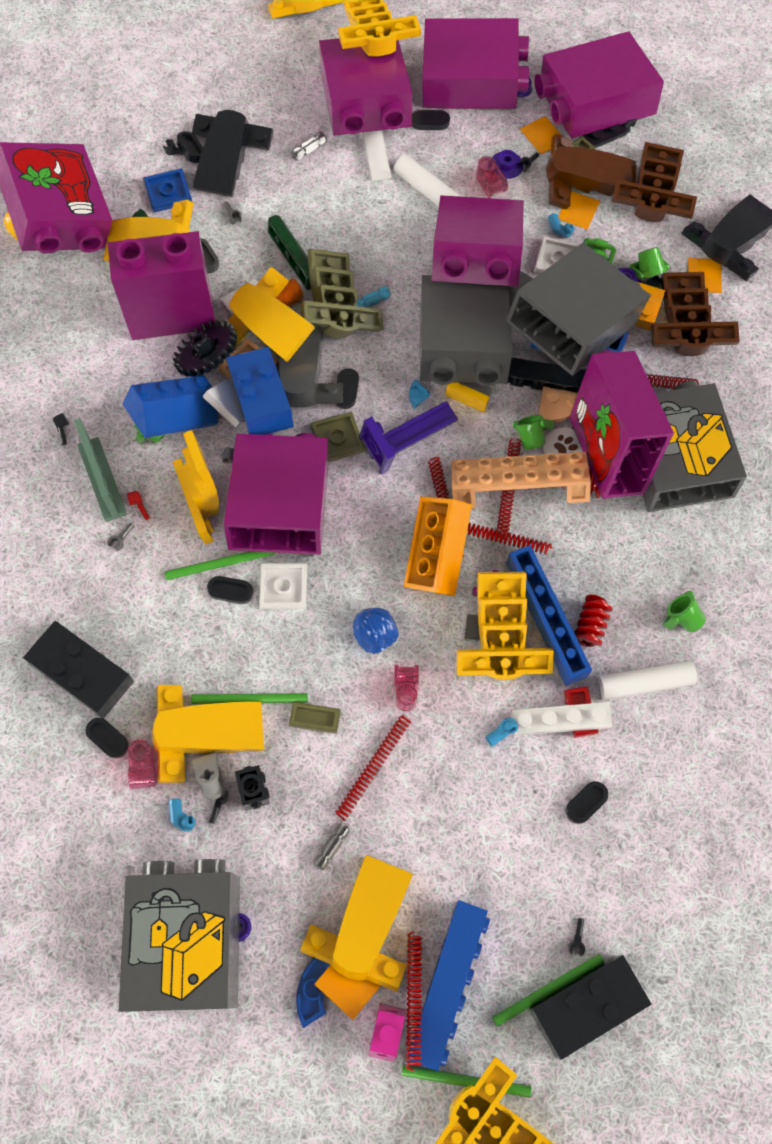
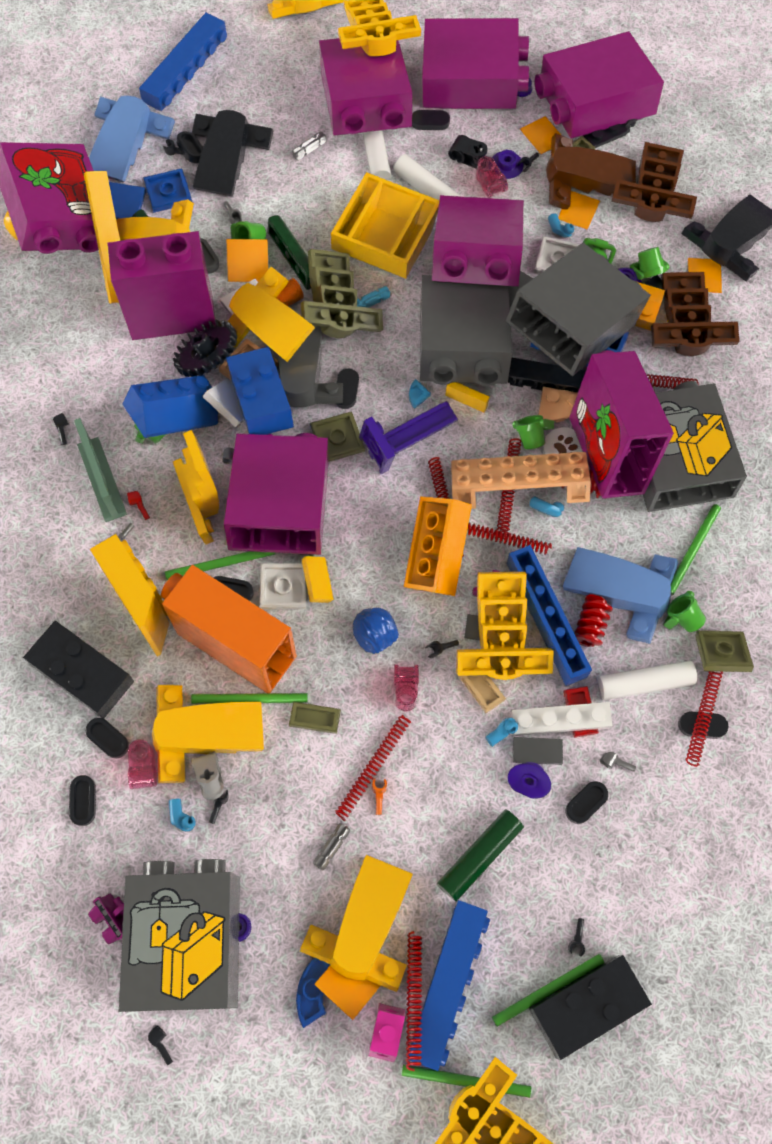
black head [235,765,270,811] -> none
none -> black tile [69,775,96,826]
none -> yellow tile [84,171,120,304]
none -> magenta hips [88,893,124,944]
none -> medium blue slope [89,96,175,182]
none -> yellow slope [90,534,170,657]
none -> blue tile [109,182,146,219]
none -> blue brick [139,12,227,111]
none -> black hand [148,1025,173,1066]
none -> orange brick [161,564,297,693]
none -> light orange piece [226,239,268,282]
none -> bright green piece [230,221,267,239]
none -> yellow tile [302,556,334,603]
none -> yellow slope [331,172,440,279]
none -> orange hand [372,779,387,815]
none -> black hand [425,640,459,658]
none -> dark green brick [436,809,524,902]
none -> black piece [448,135,488,169]
none -> tan tile [458,675,506,713]
none -> dark purple piece [508,762,551,799]
none -> dark grey tile [513,737,563,765]
none -> dark azure arm [529,496,564,517]
none -> medium blue slope [562,547,678,644]
none -> flat silver hand [600,752,636,772]
none -> bright green axle [671,504,721,596]
none -> black tile [678,711,729,739]
none -> red piece [685,671,723,767]
none -> olive tile [695,630,754,672]

